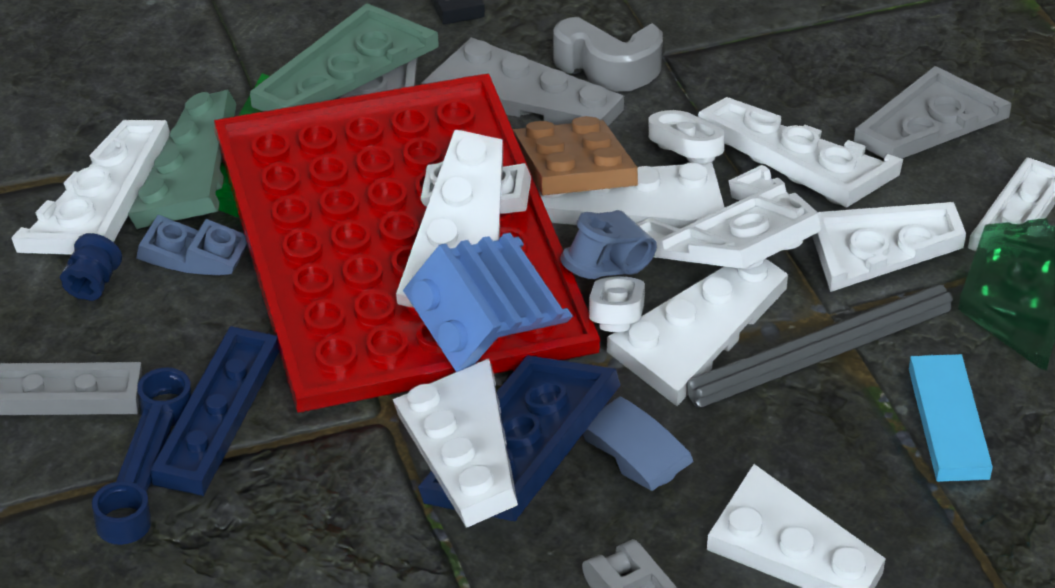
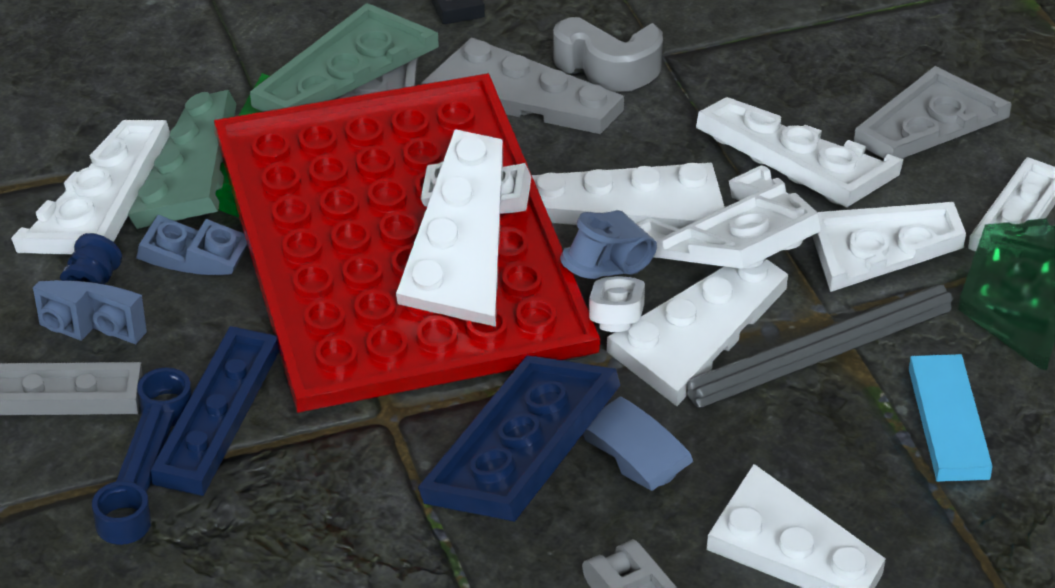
white wing [393,359,518,528] -> none
medium blue plate [403,233,573,372] -> none
medium nougat plate [513,116,638,196] -> none
white plate [648,110,724,164] -> none
none -> sand blue slope [33,280,147,345]

